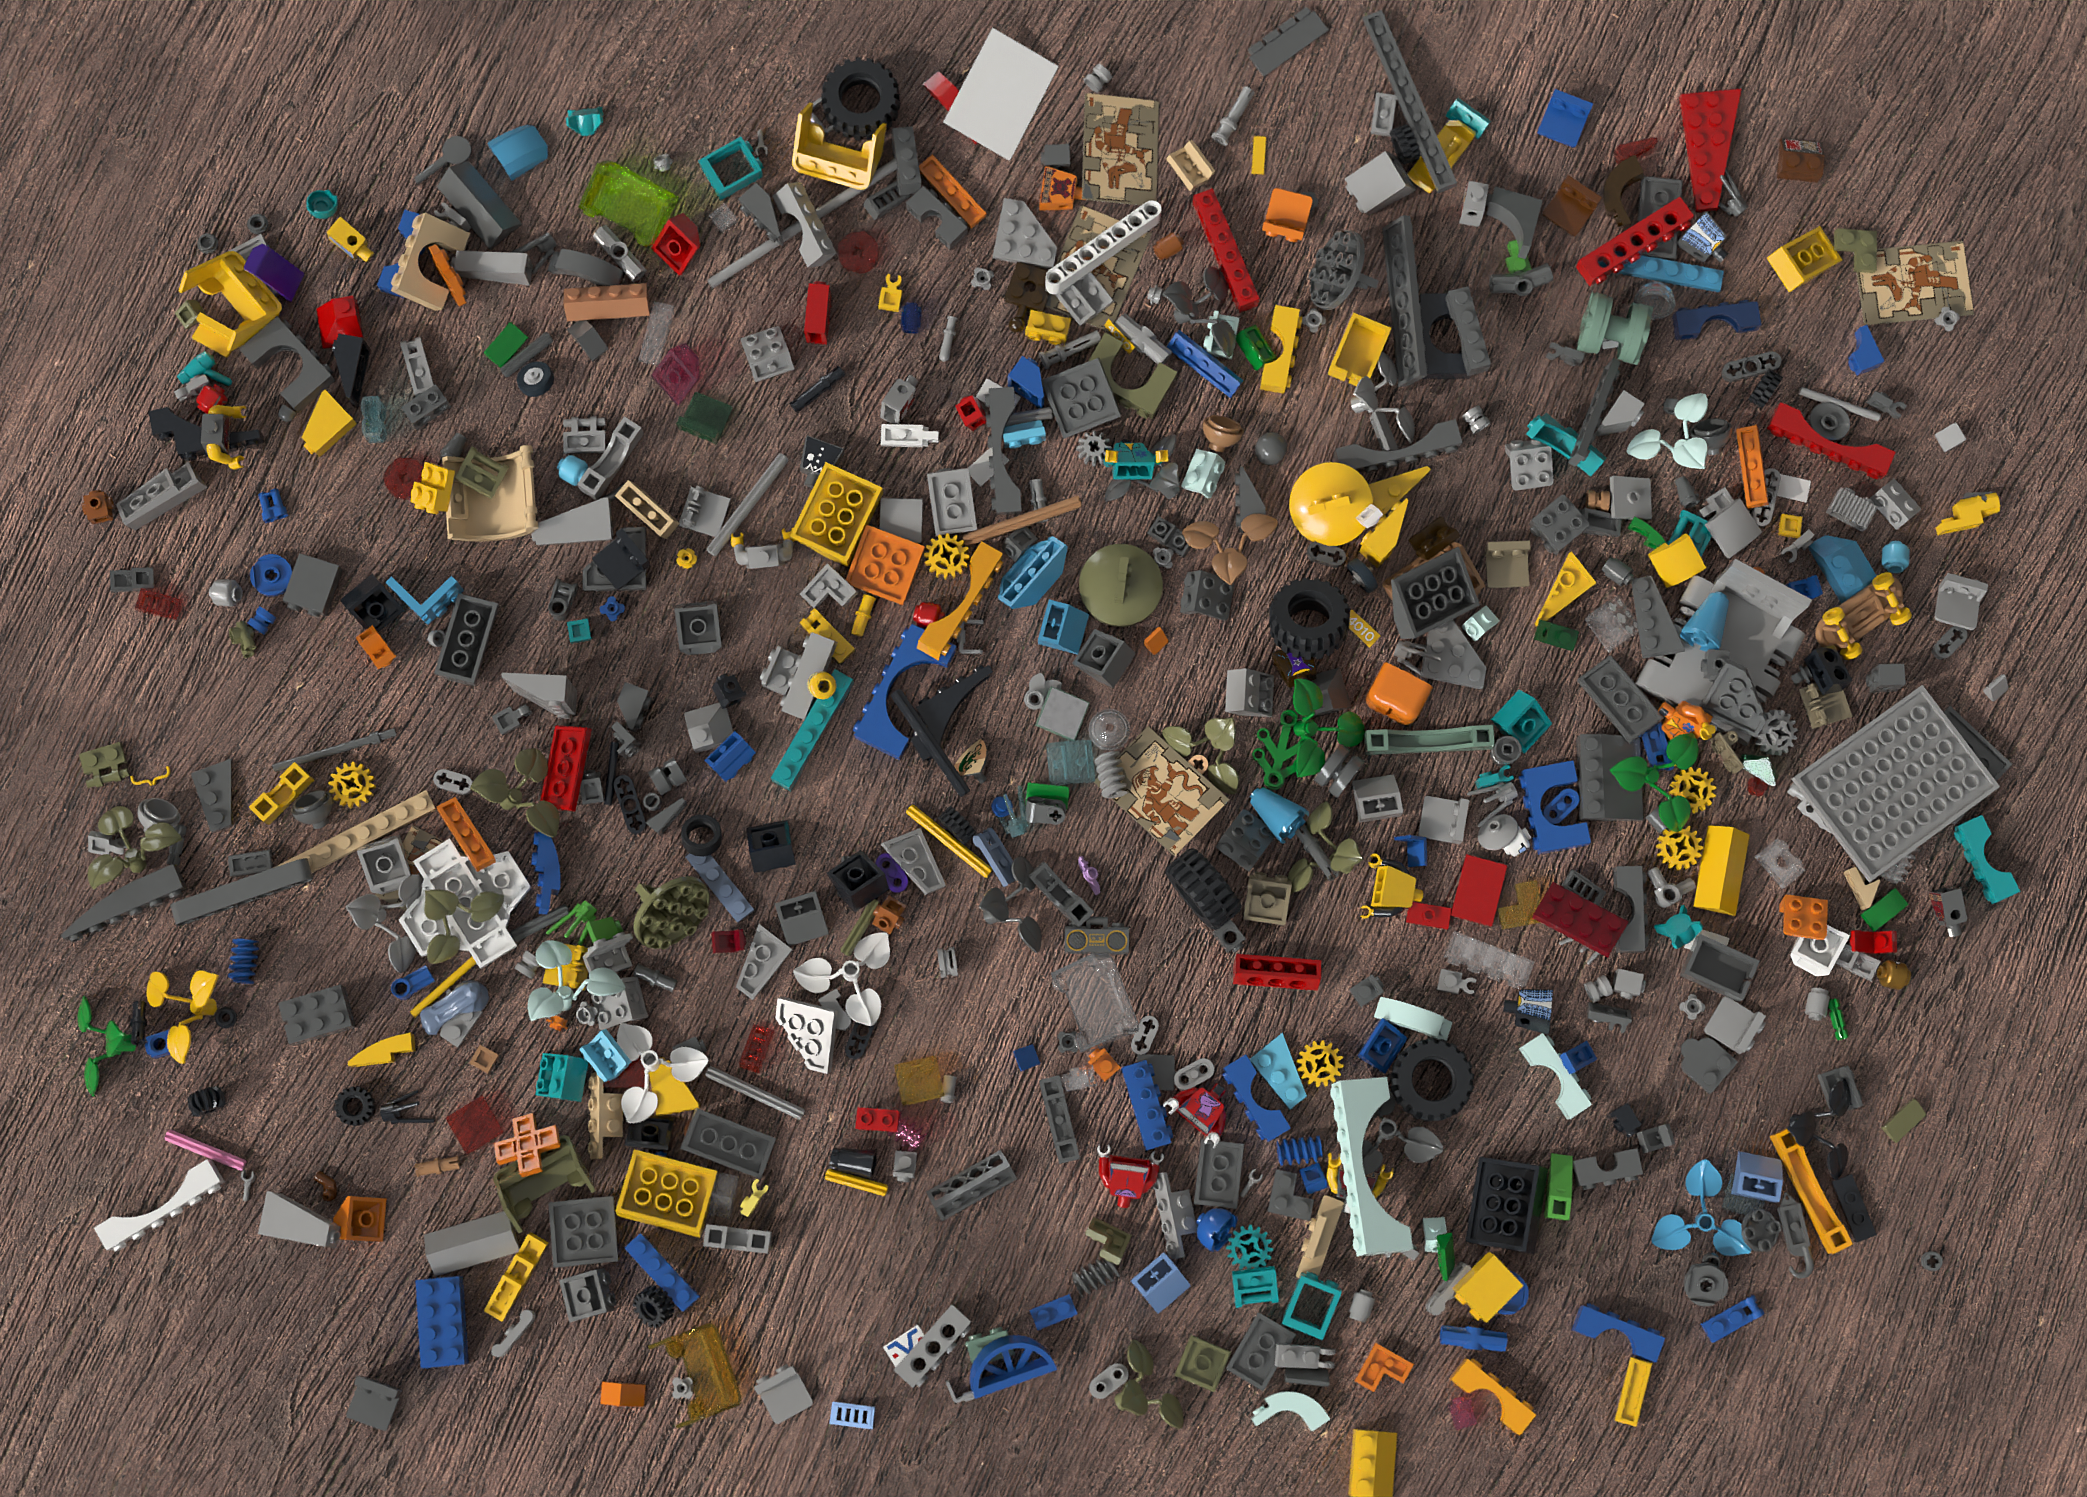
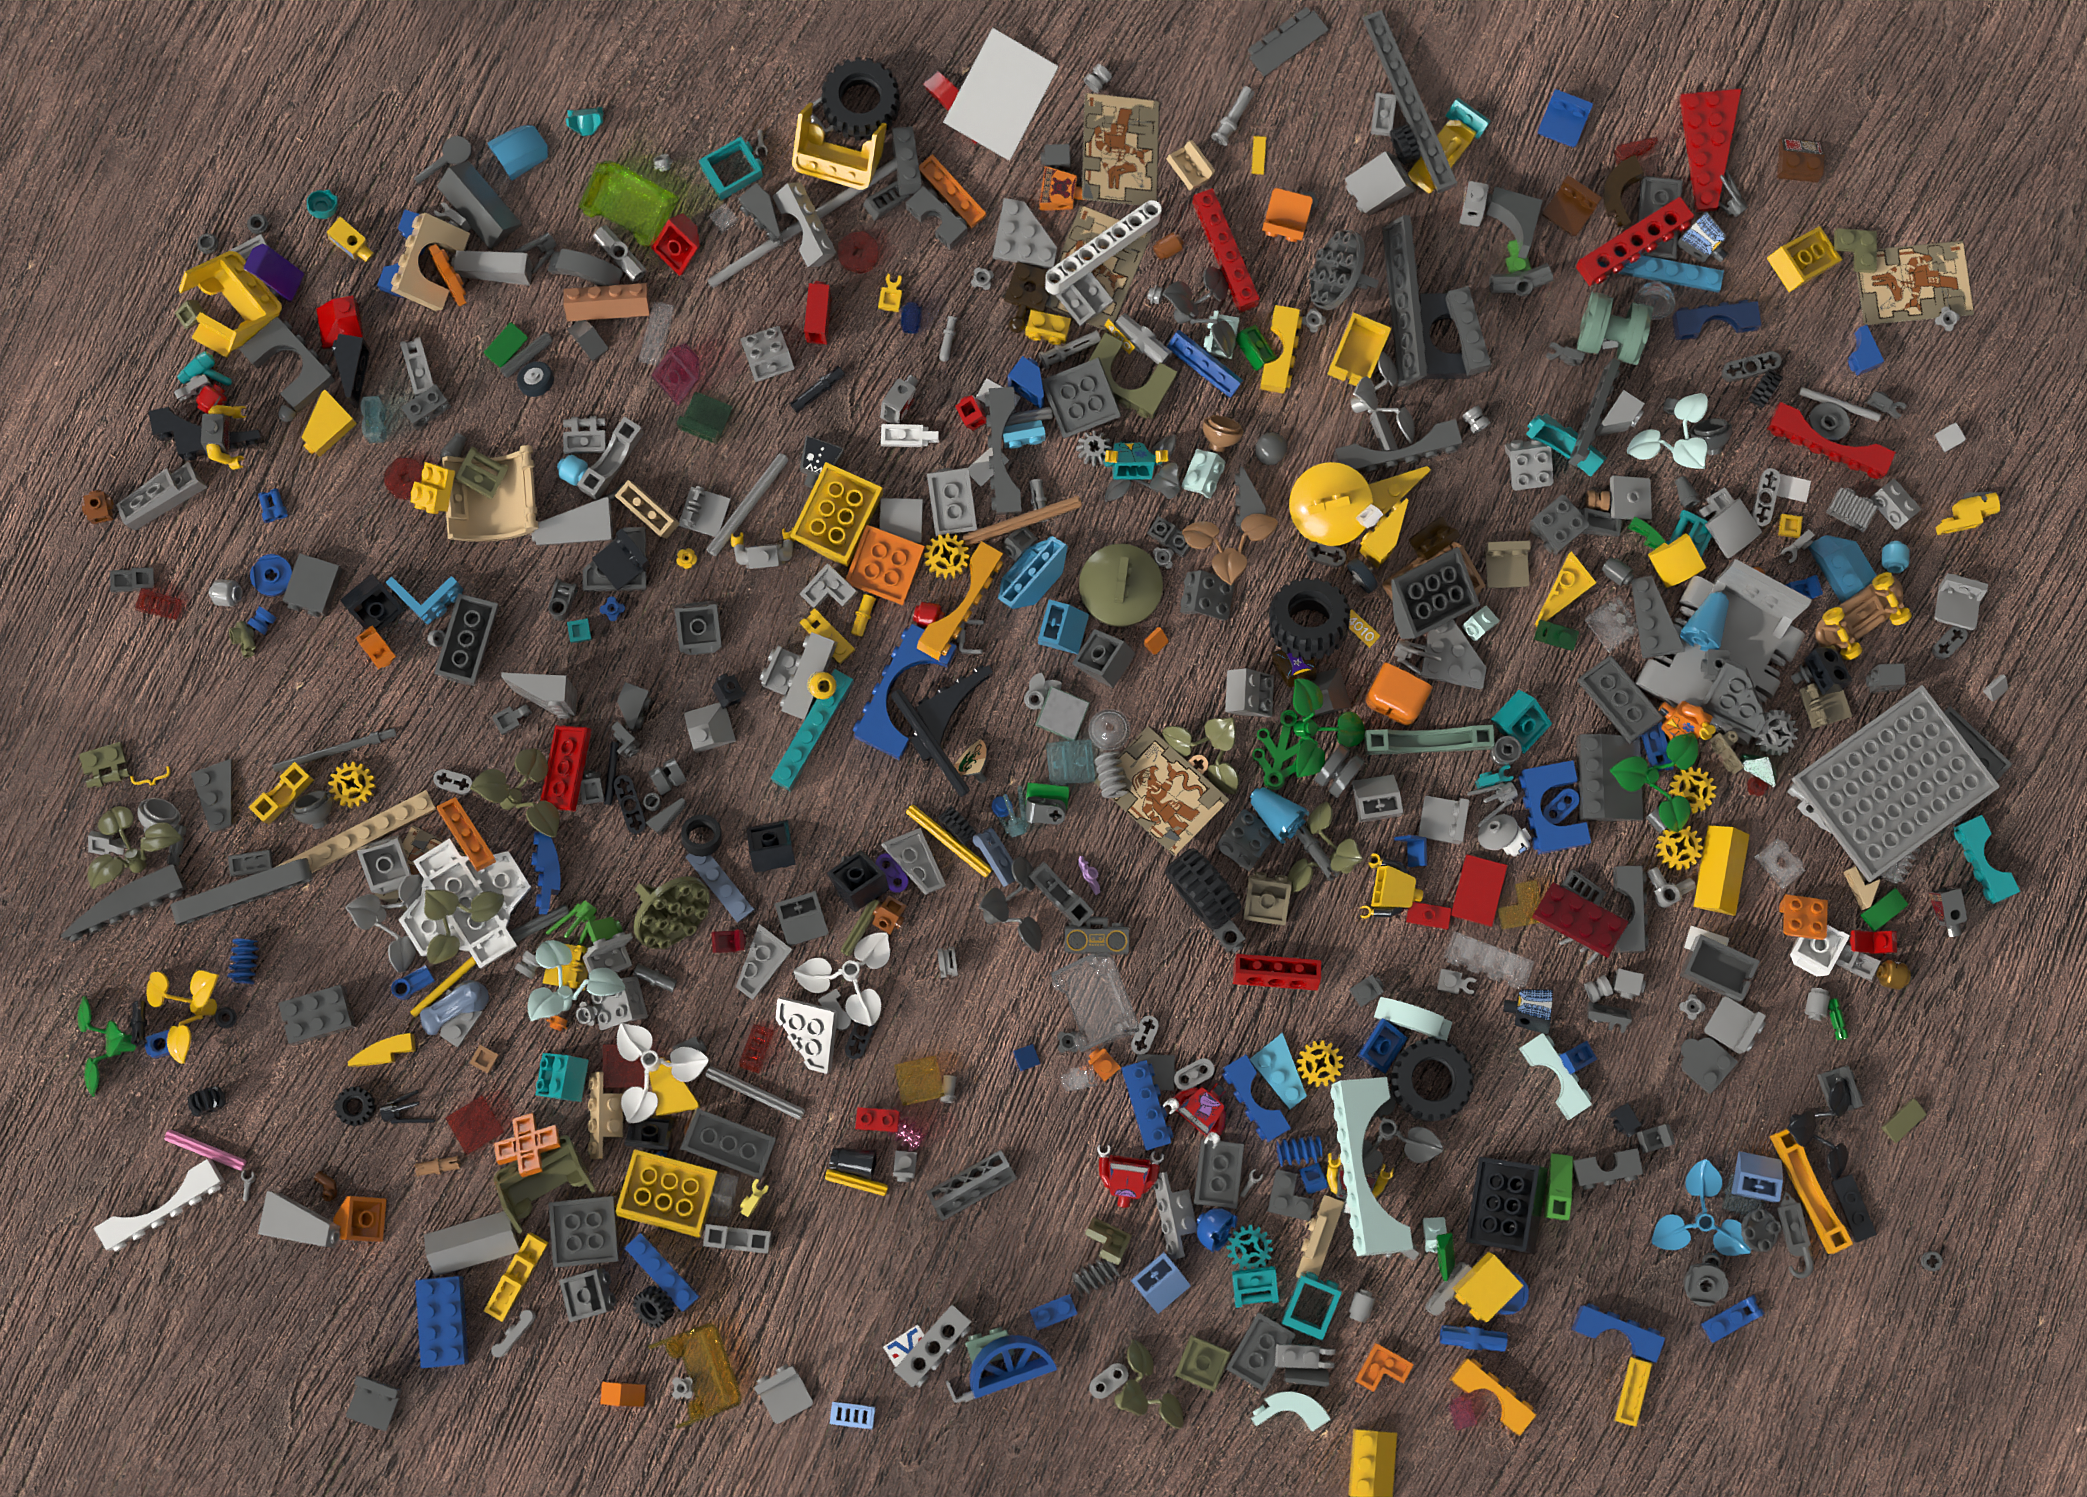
medium azure bracket [580,1029,631,1082] -> none
blue brick [704,731,756,782] -> none
dark grey slope [1039,1075,1080,1164] -> none
teal piece [1654,905,1703,949] -> none
orange plate [1736,425,1769,509] -> none

